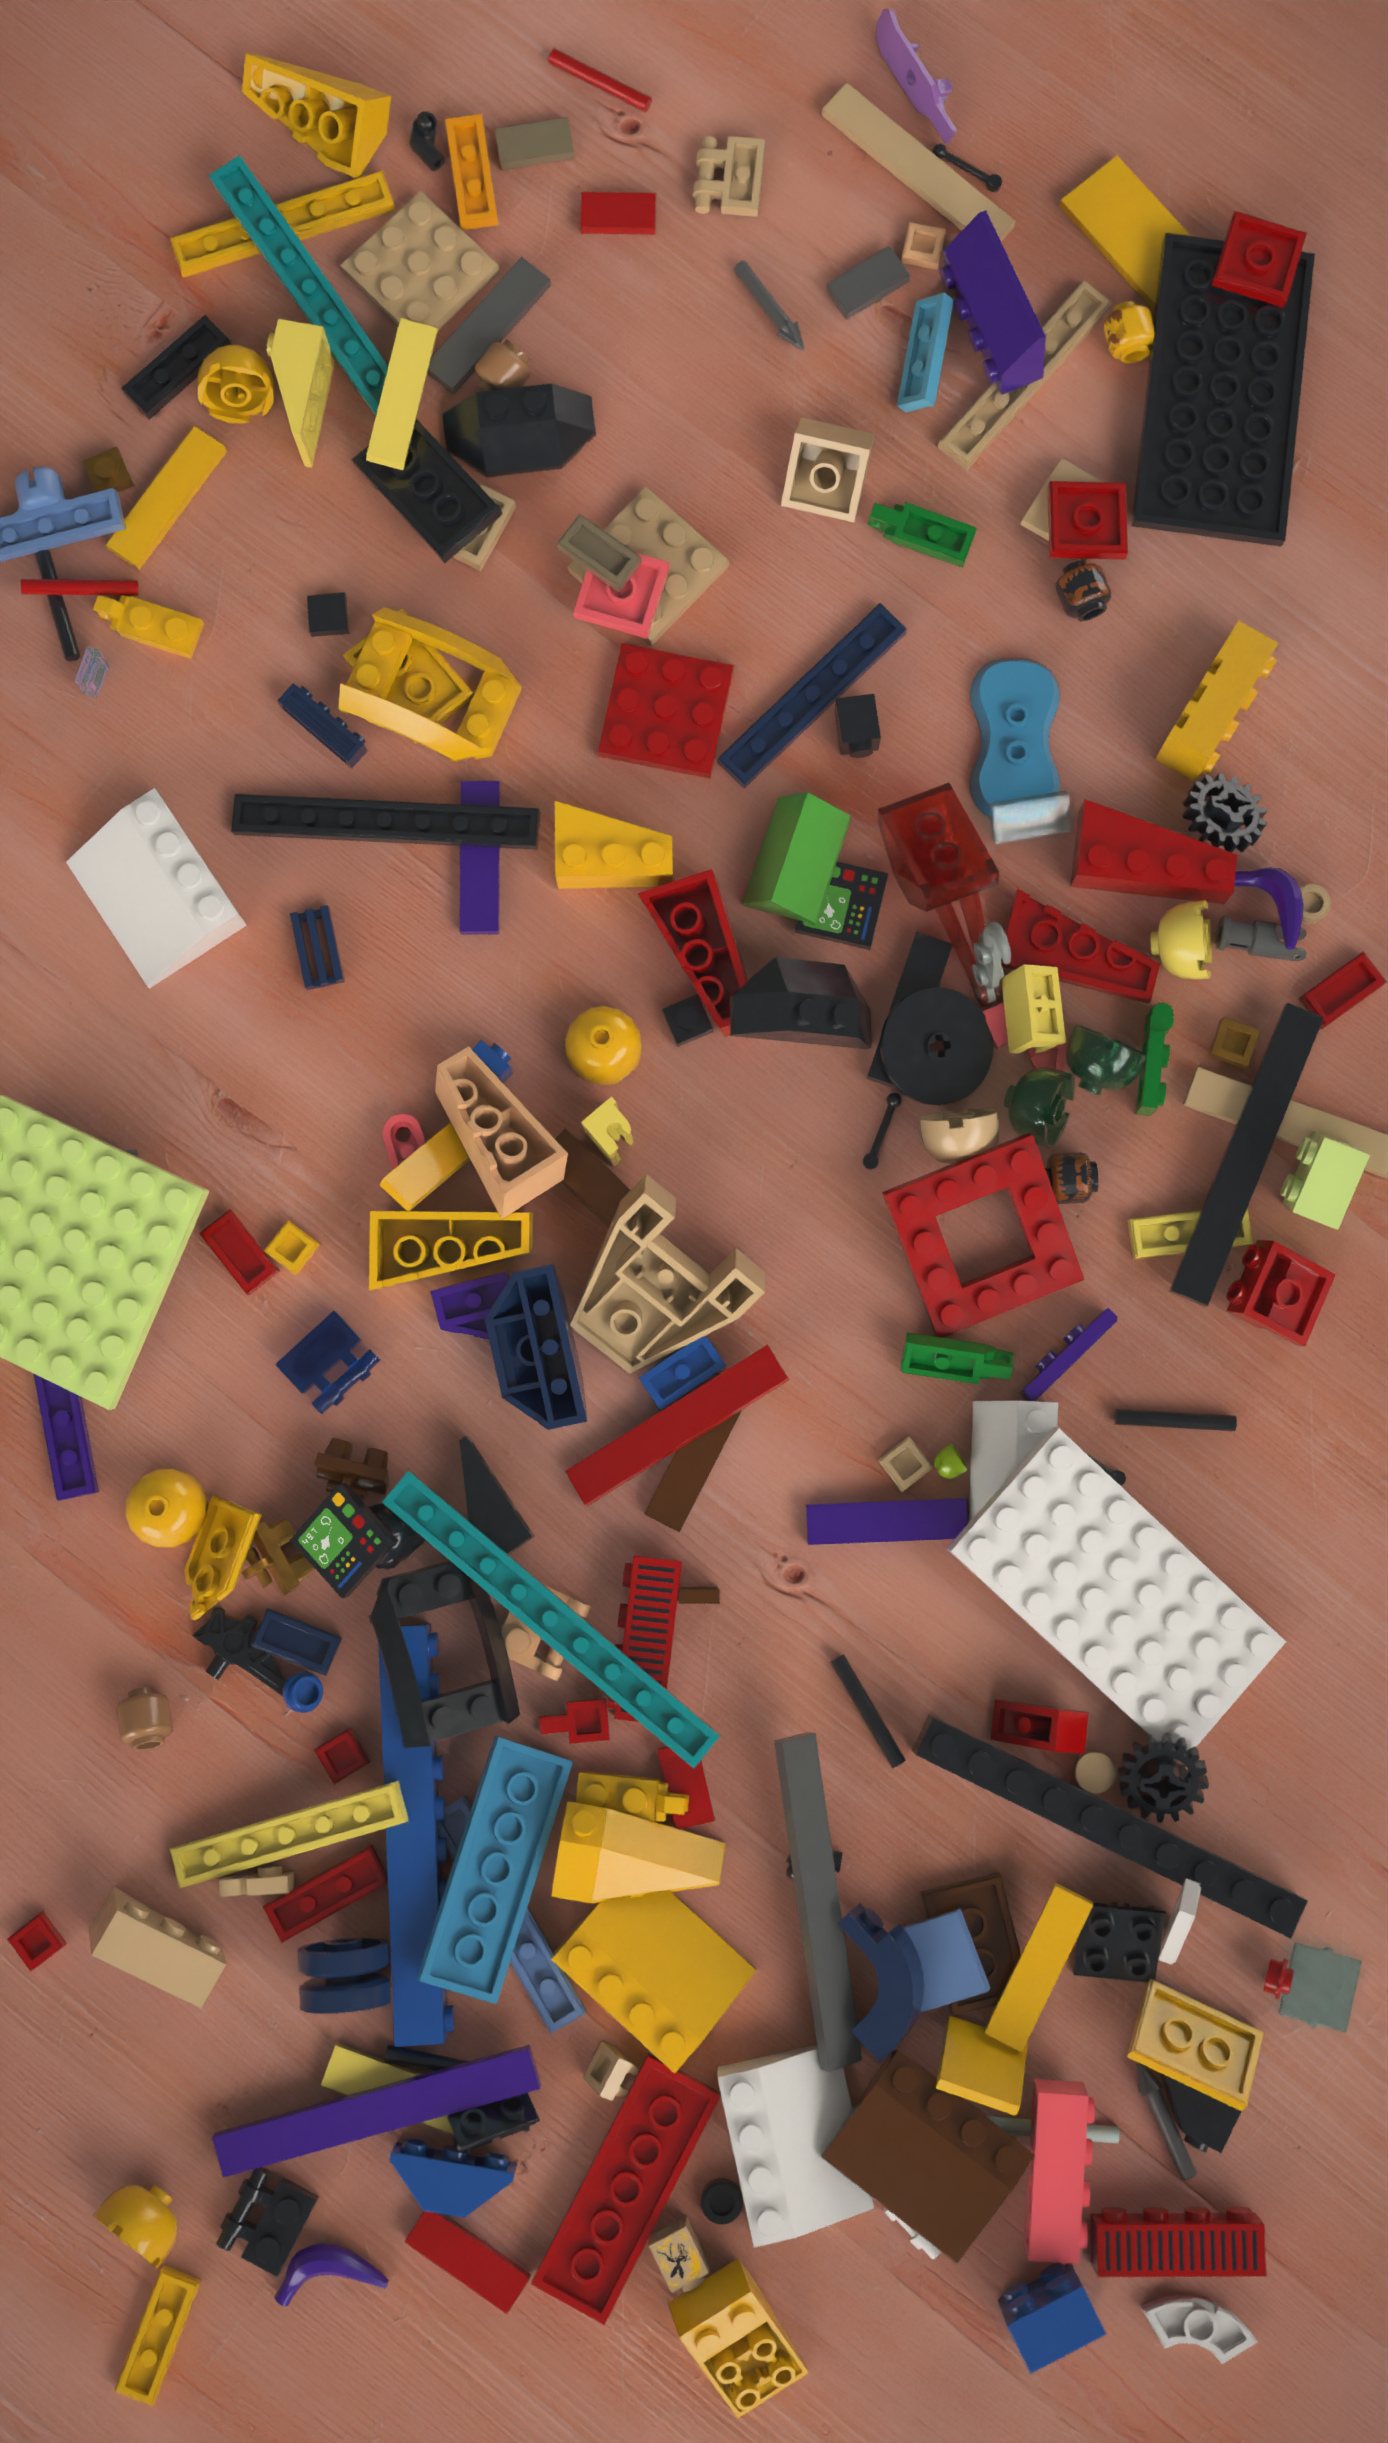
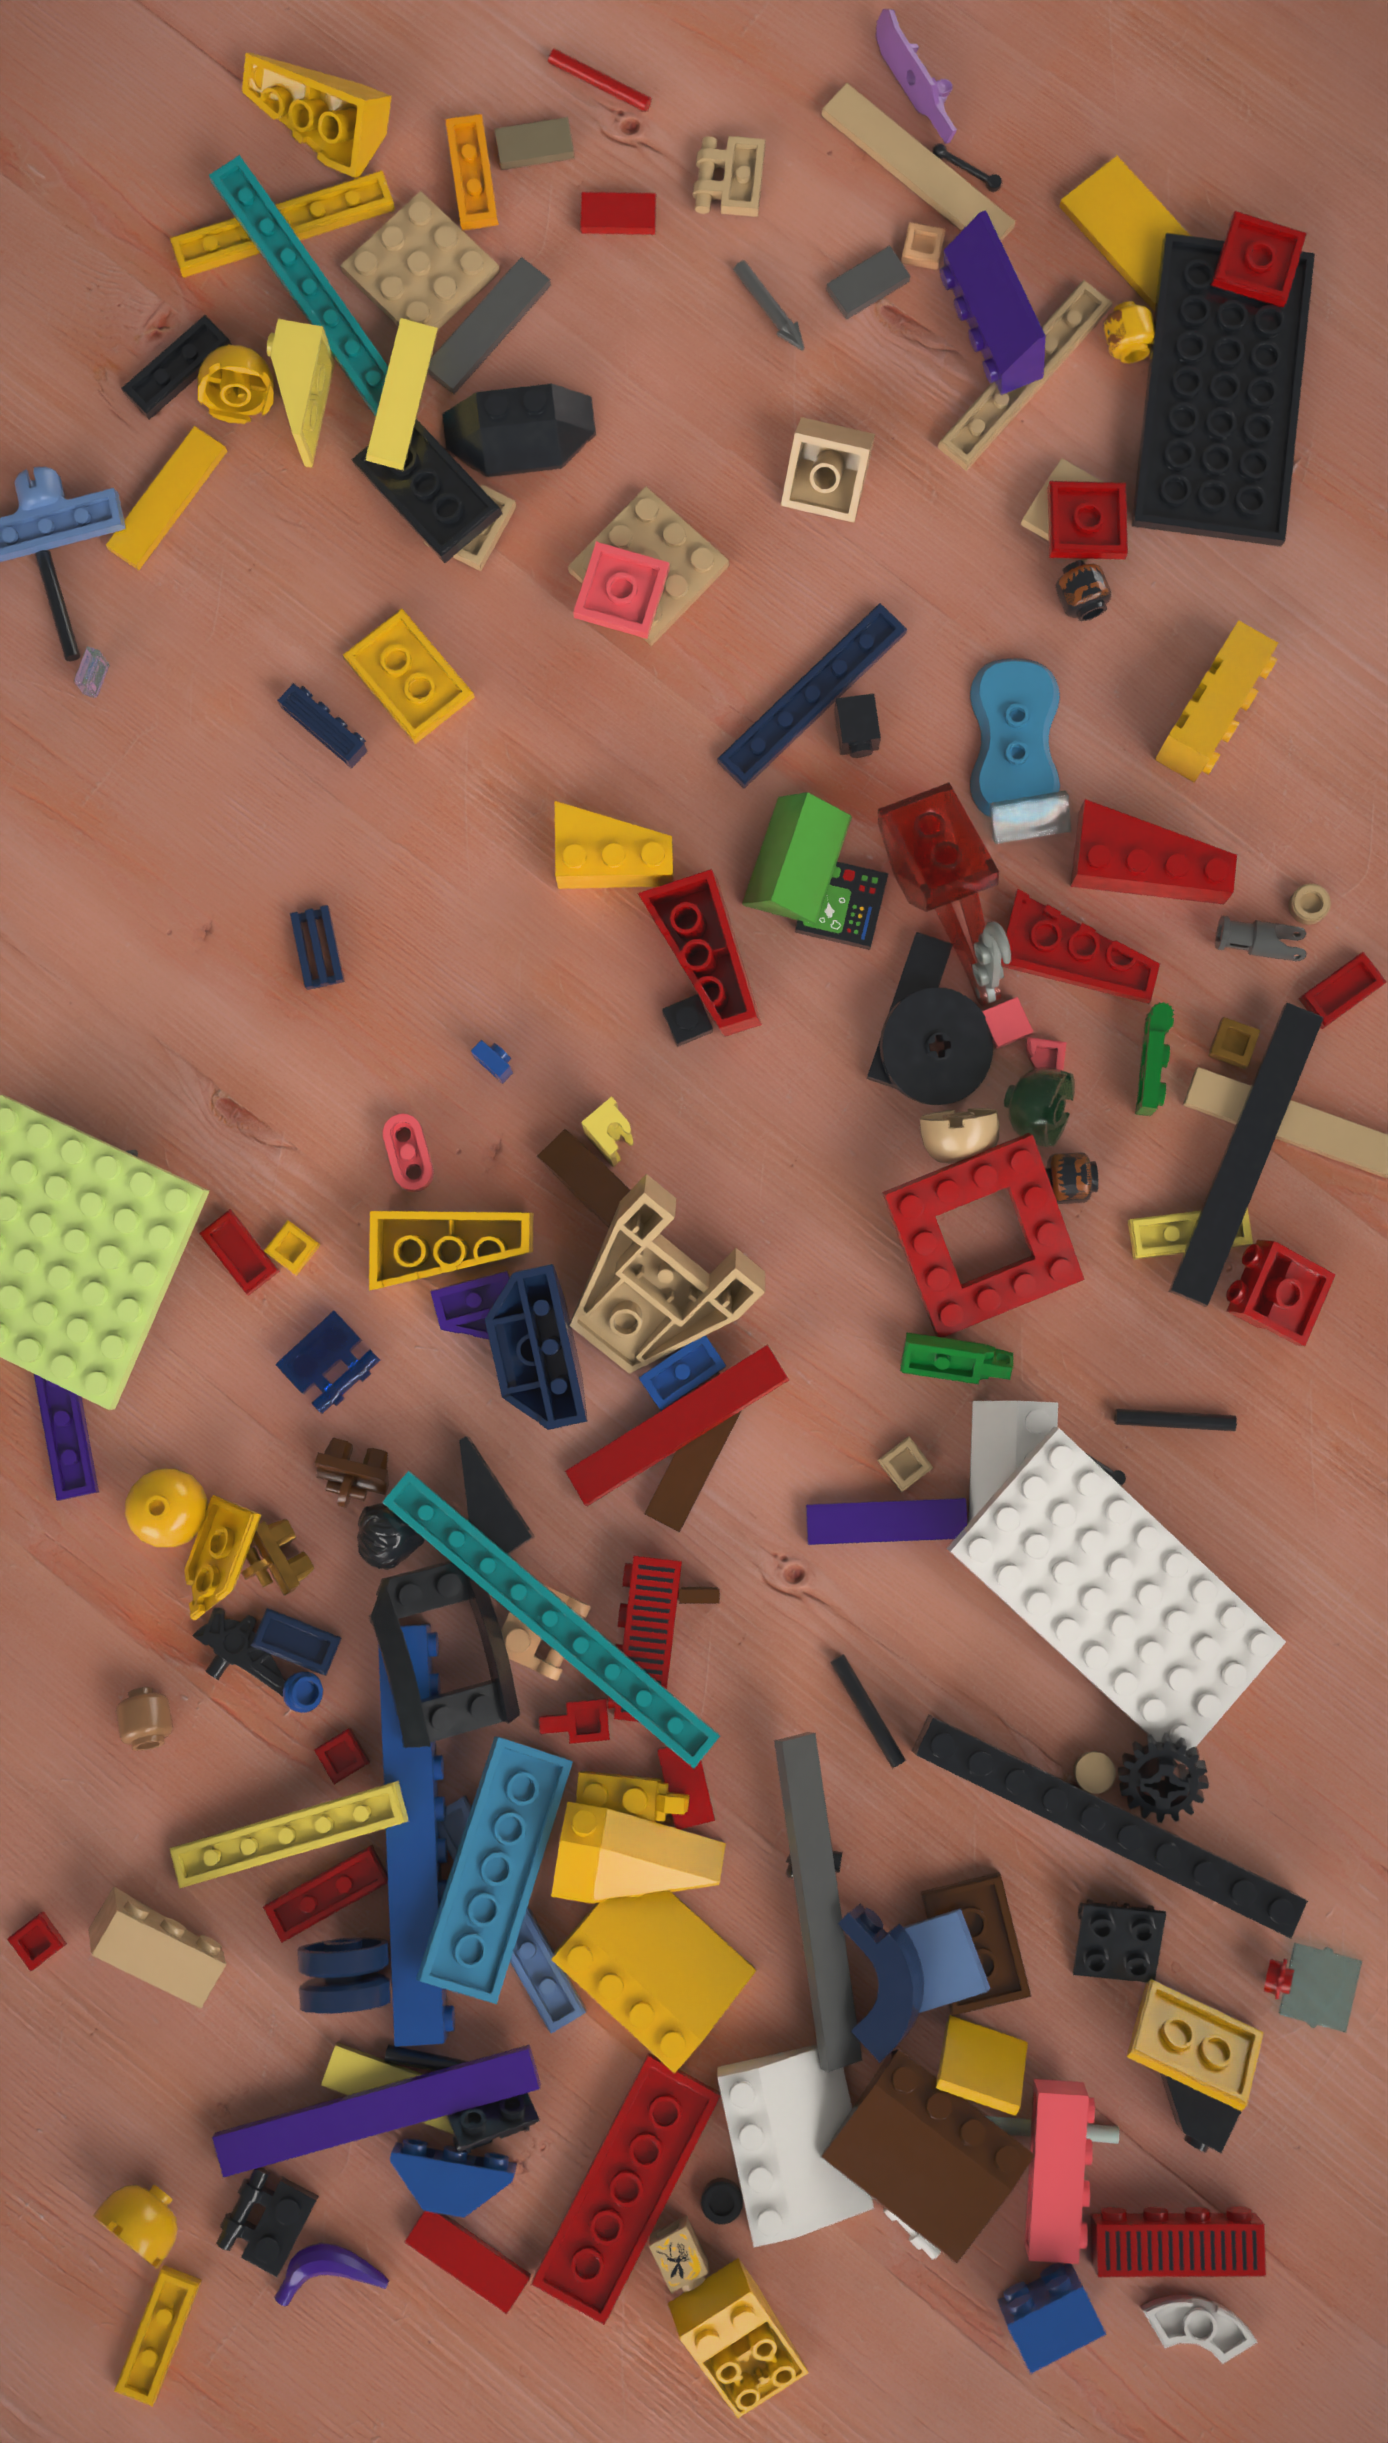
red bar [21,579,139,596] -> none
white slope [66,788,247,989] -> none
pearl gold plate [82,447,135,492] -> none
yellow hinge [93,595,204,659] -> none
tan plate [219,1865,295,1897] -> none
black tile [231,794,541,850] -> none
black tile [290,1482,398,1599] -> none
black tile [307,593,349,637] -> none
yellow wedge [338,607,522,763] -> none
yellow tile [380,1122,470,1212] -> none
black arm [410,111,445,172] -> none
light nougat wedge [435,1046,568,1219] -> none
dark purple tile [459,781,500,935] -> none
medium nougat head [475,339,531,391] -> none
dark tan tile [557,514,642,592] -> none
yellow cylinder [564,1006,642,1086] -> none
tan tile [583,2041,639,2101] -> none
red plate [598,643,734,779] -> none
black wedge [730,957,871,1049] -> none
black hinge [863,1092,902,1170] -> none
green hinge [868,502,977,568] -> none
medium azure plate [897,292,954,413] -> none
lime hinge [934,1443,968,1479] -> none
yellow tile [984,1883,1093,2053] -> none
red slope [990,1699,1089,1754] -> none
light yellow hinge [1001,964,1066,1053] -> none
dark purple plate [1019,1308,1118,1401] -> none
clear green cylinder [1065,1024,1147,1095] -> none
dark grey piece [1136,2061,1197,2180] -> none
light yellow cylinder [1151,900,1212,980] -> none
white tile [1158,1879,1201,1965] -> none
black gear [1182,773,1267,853] -> none
dark purple piece [1234,867,1304,950] -> none
yellowish green brick [1280,1131,1370,1230] -> none

